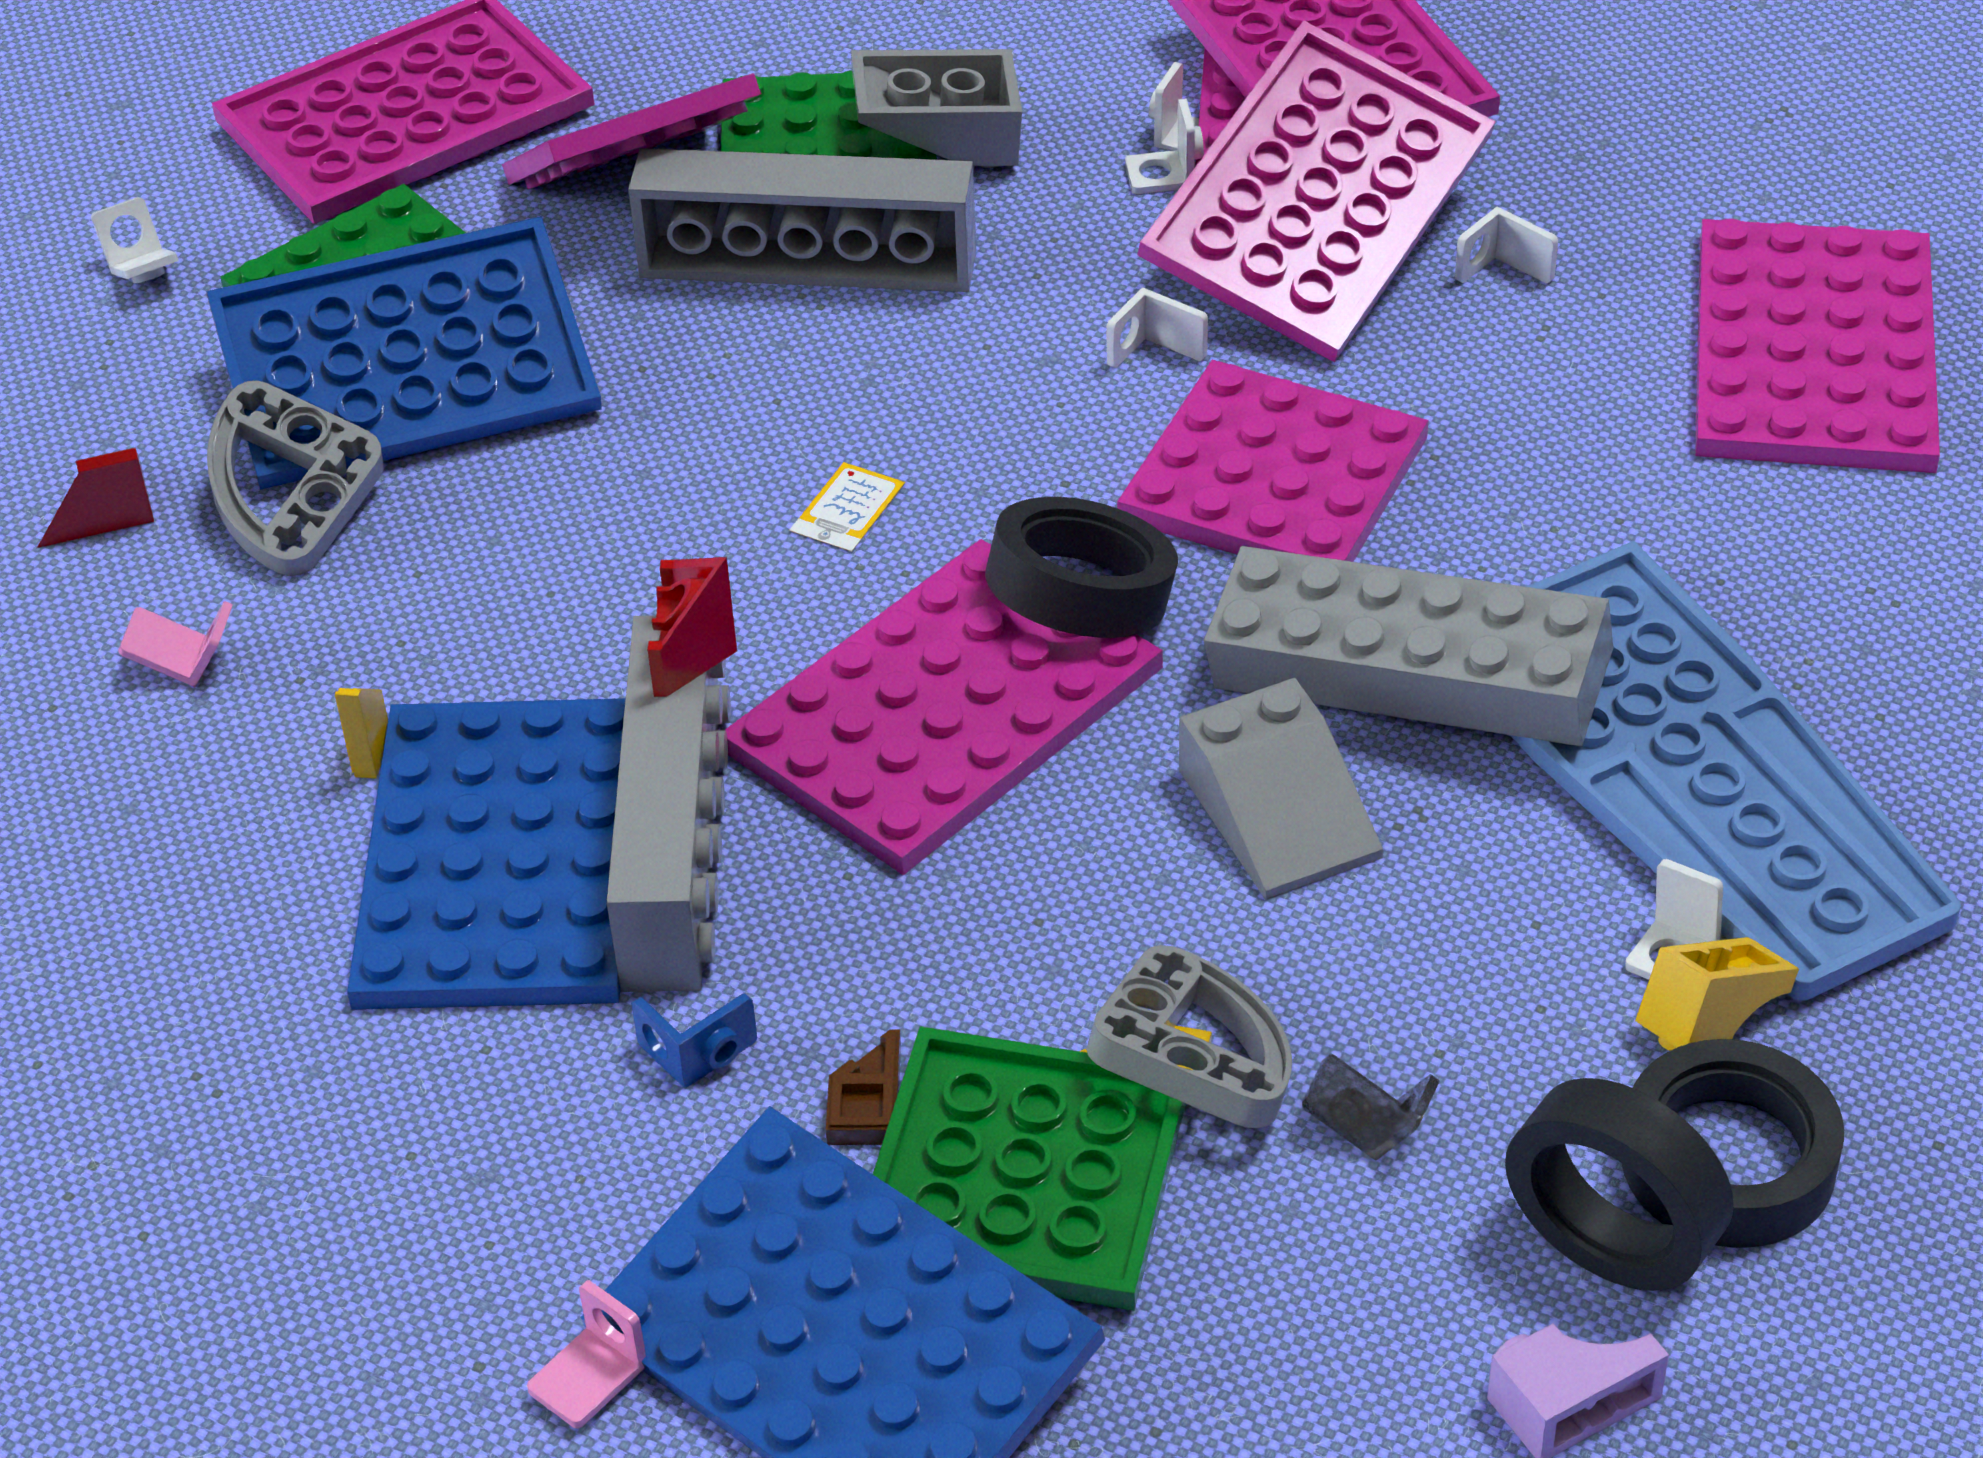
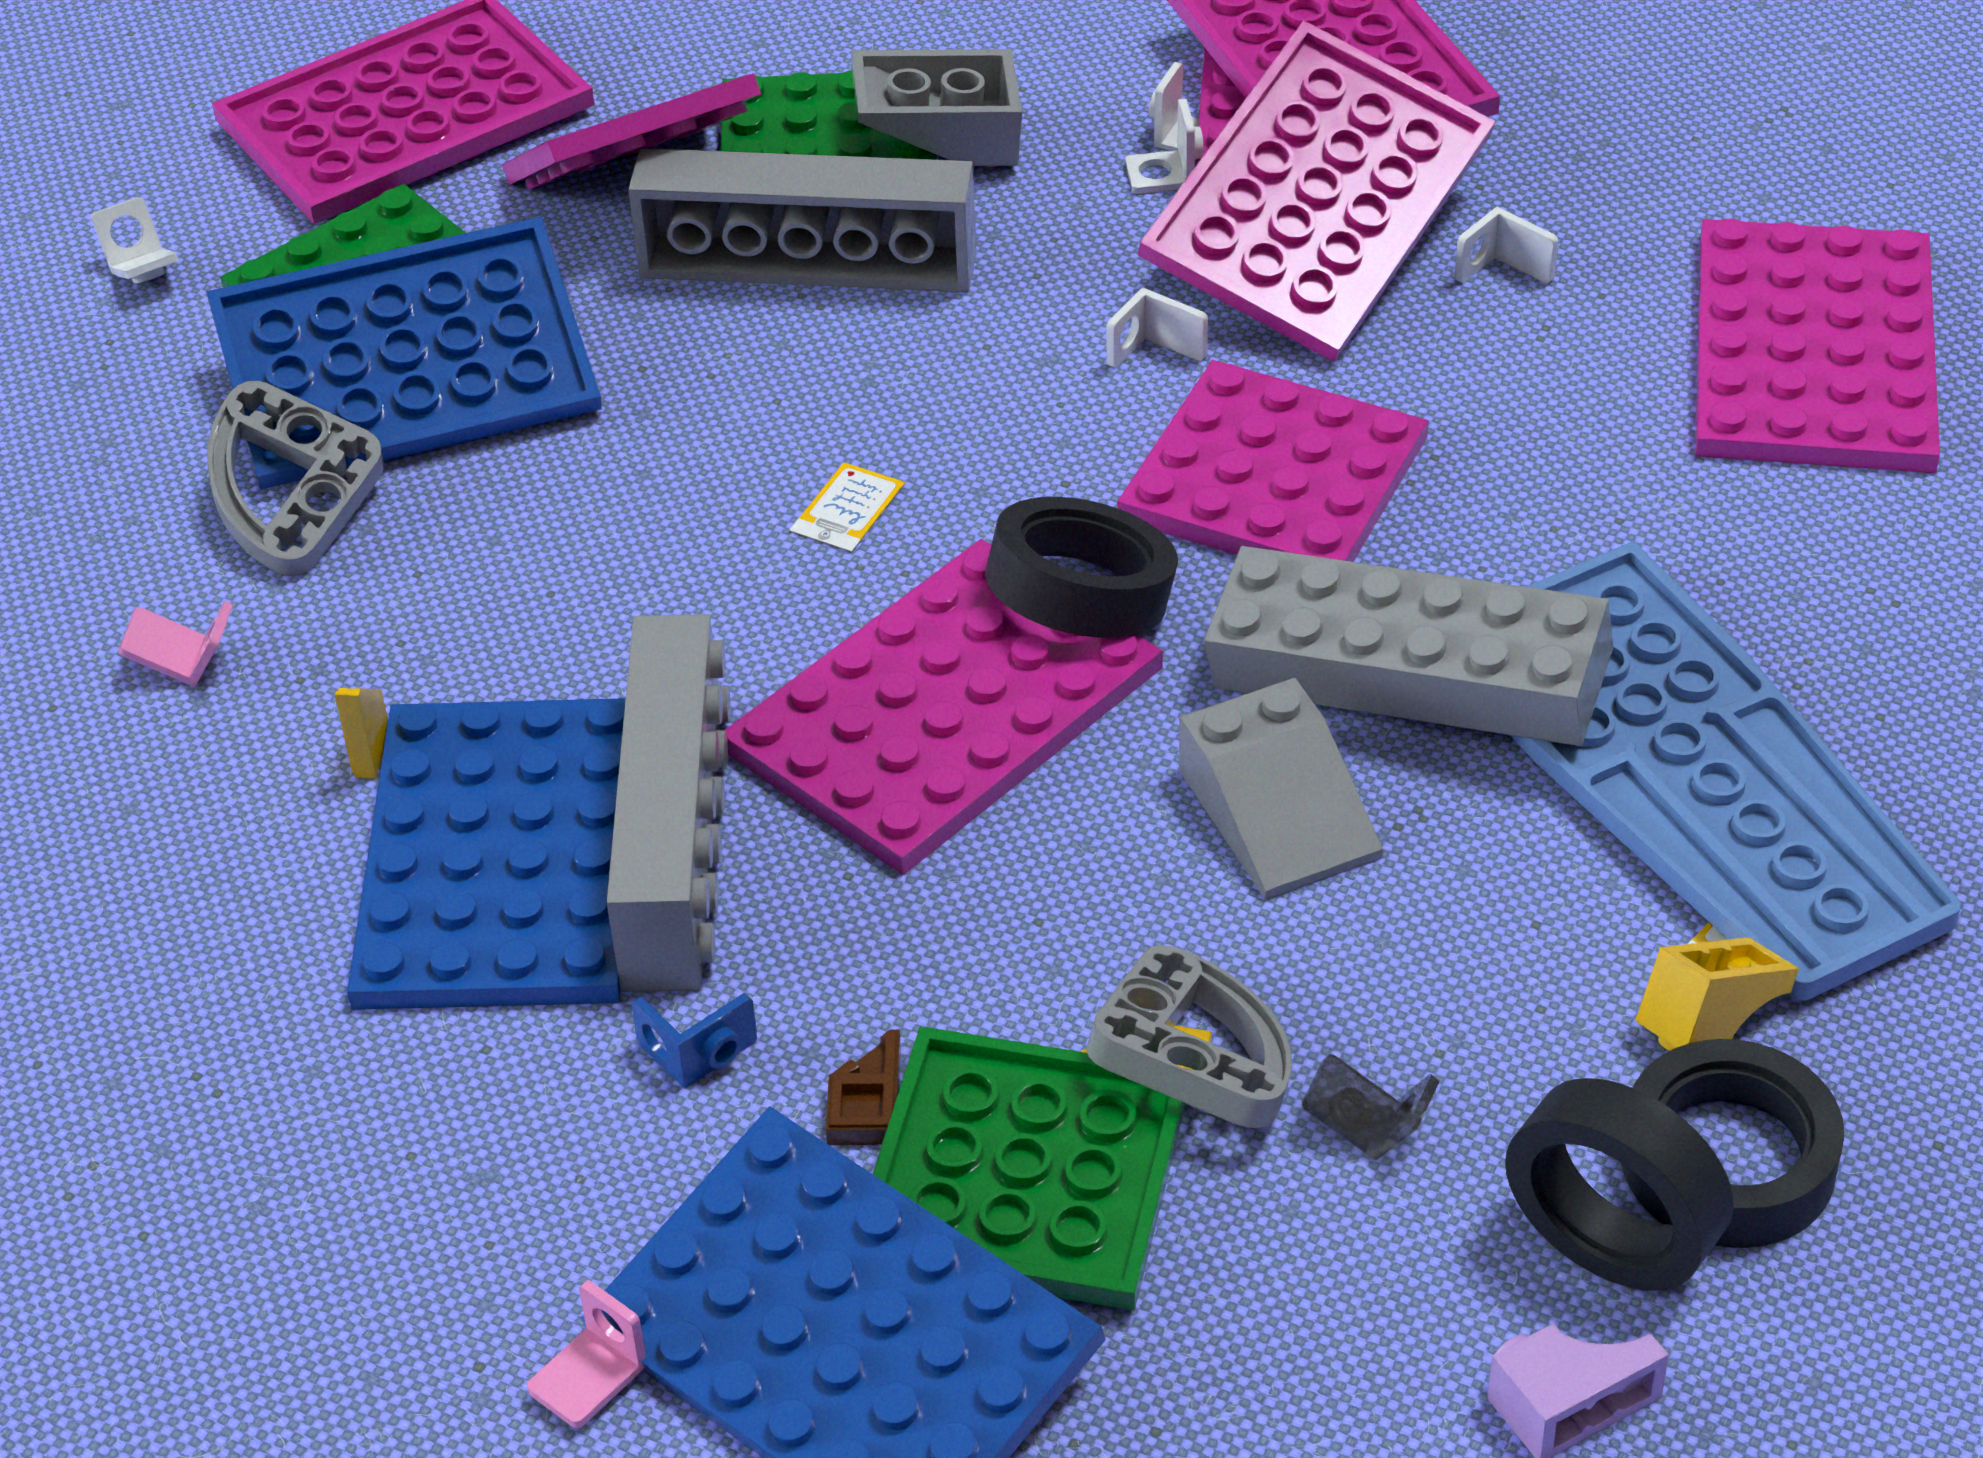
red slope [37,448,154,548] -> none
red slope [647,557,737,697] -> none
white bracket [1626,859,1723,980] -> none

